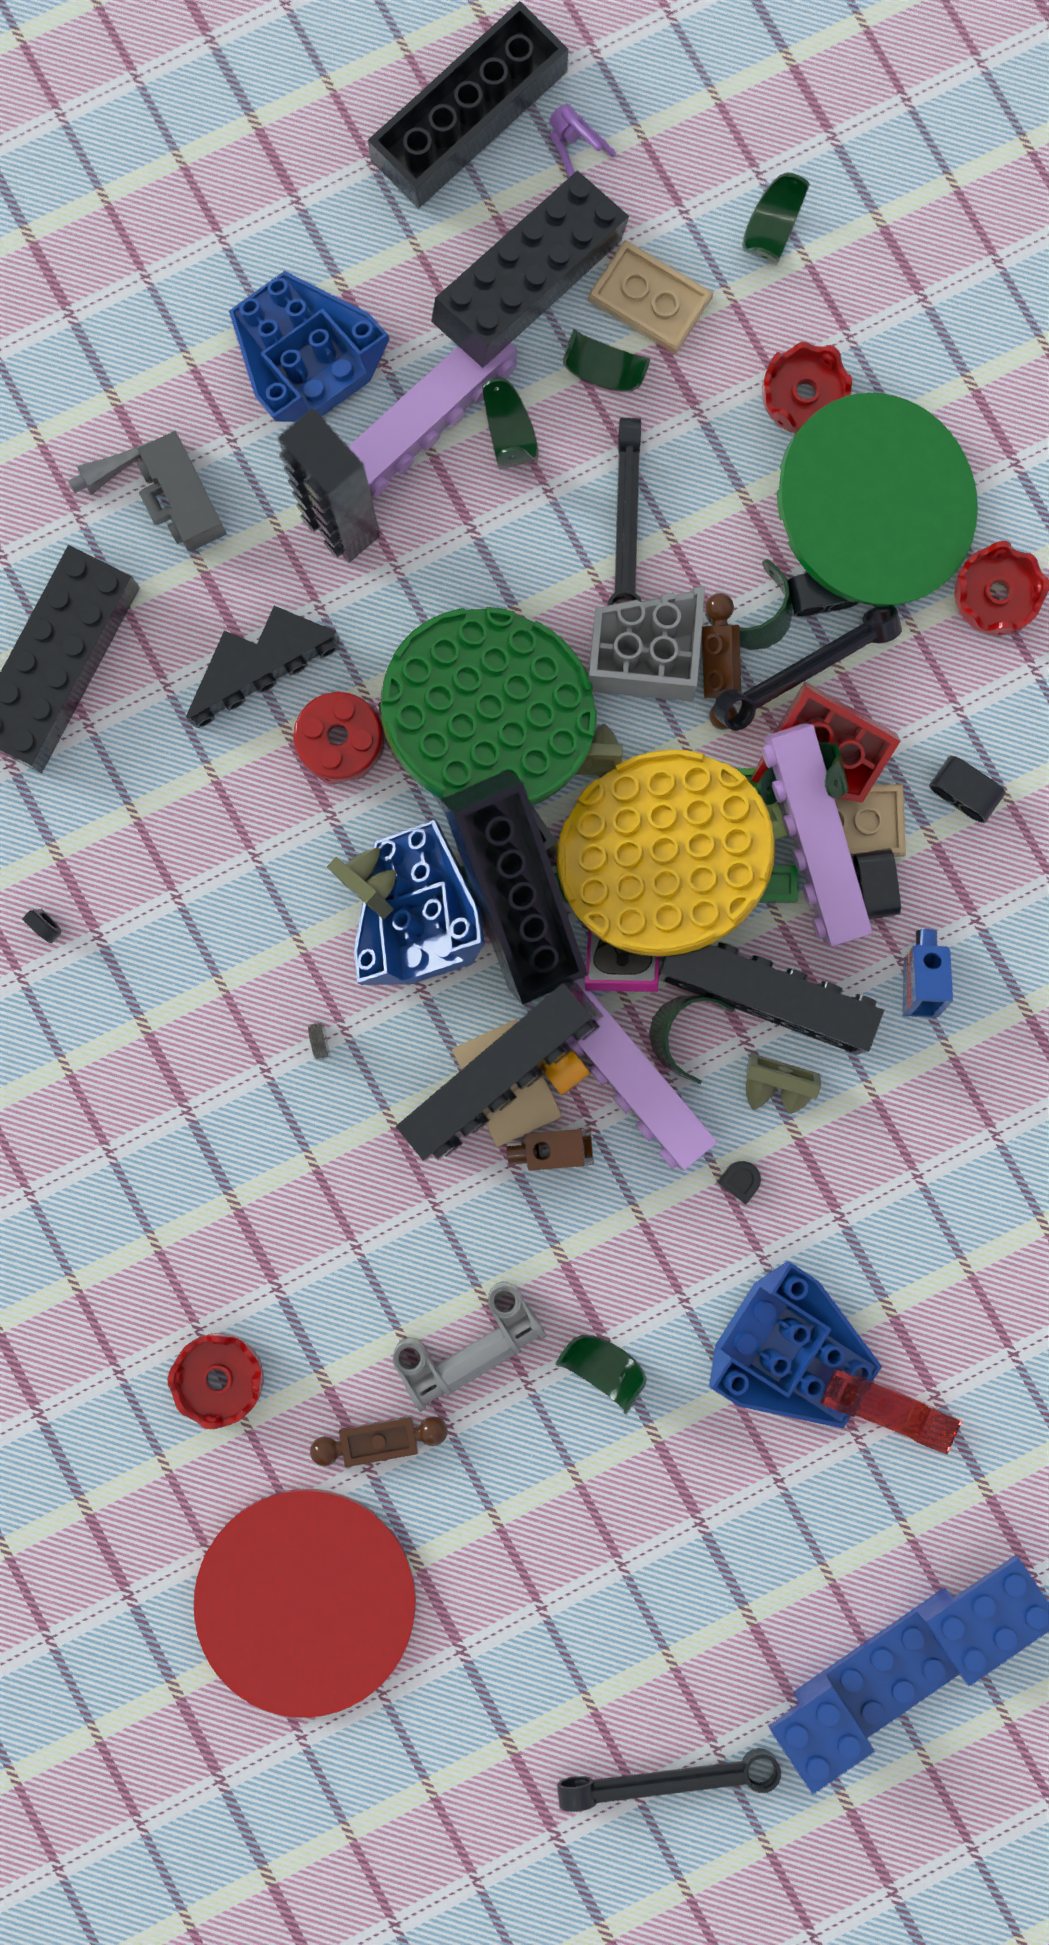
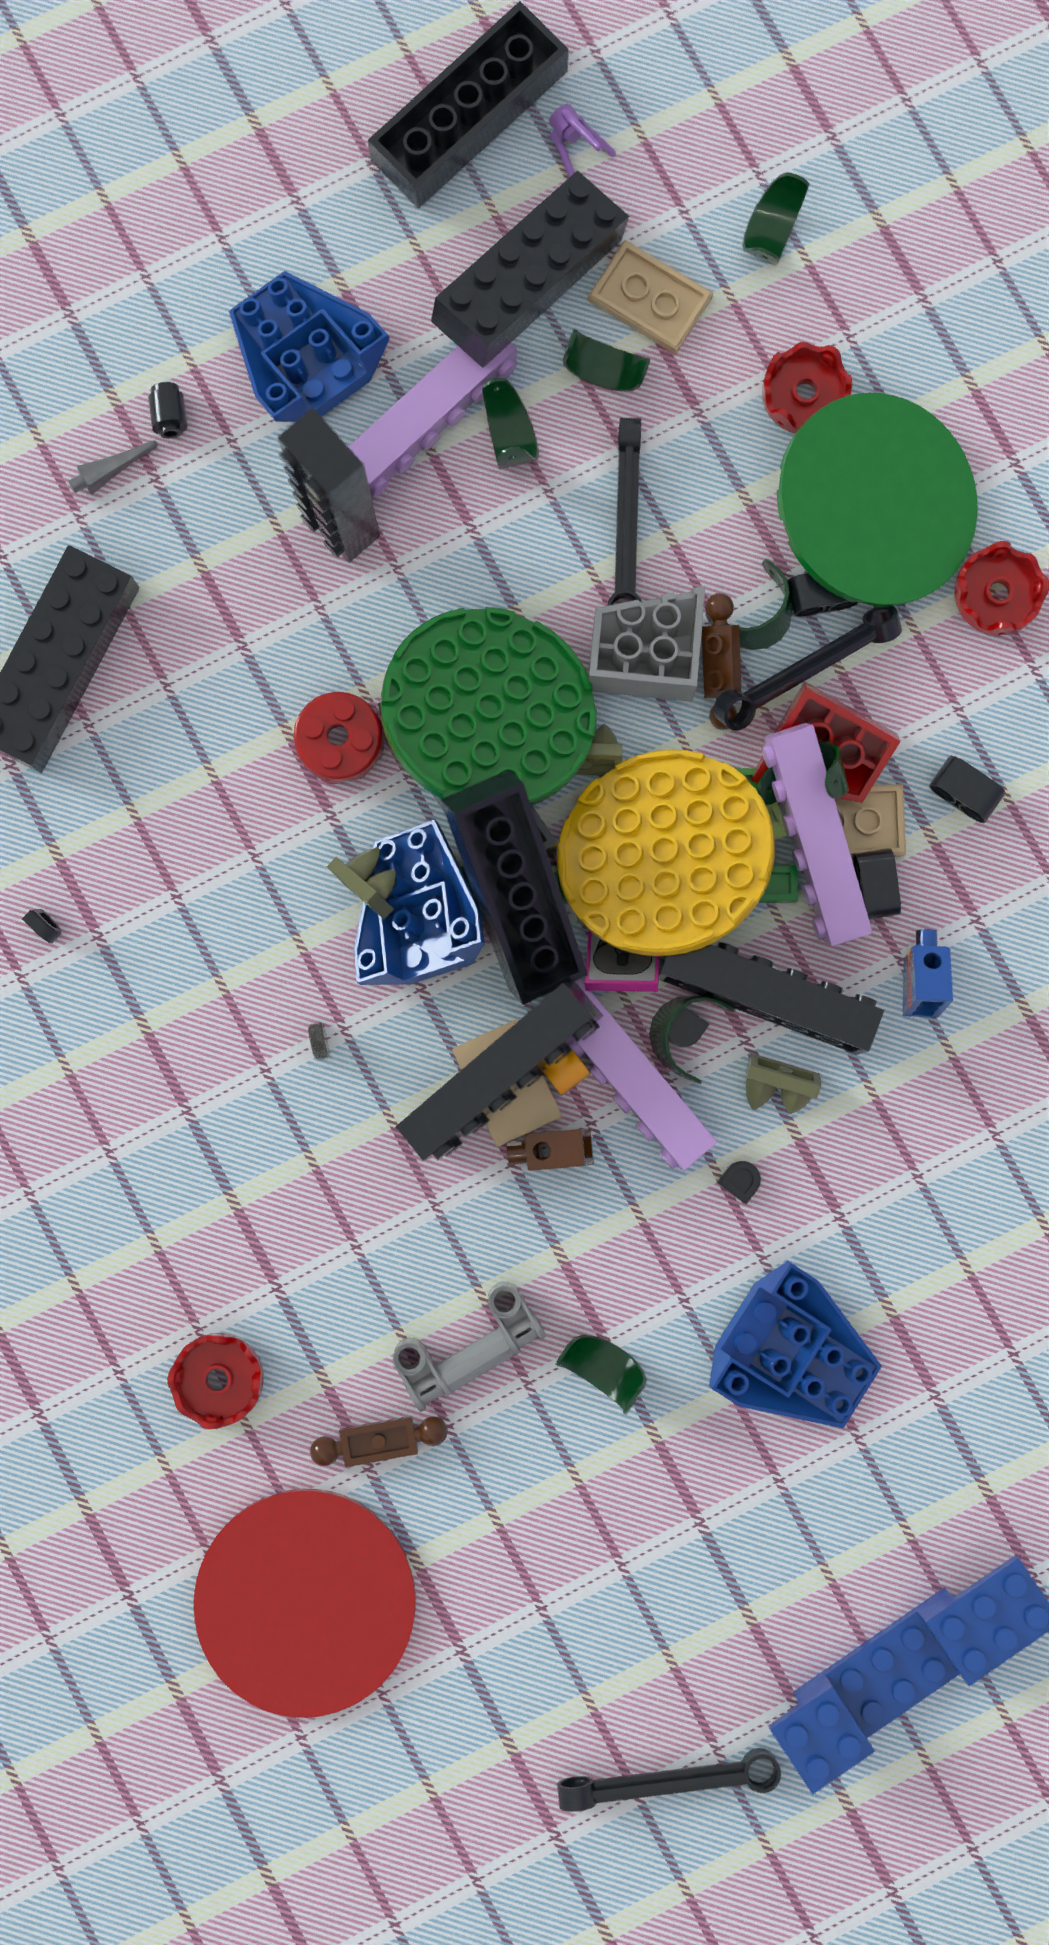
dark grey piece [137,430,227,551] -> none
black slope [186,605,340,728] -> none
clear red slope [820,1369,962,1455] -> none
none -> black brick [148,382,187,439]
none -> black tile [668,1007,709,1047]

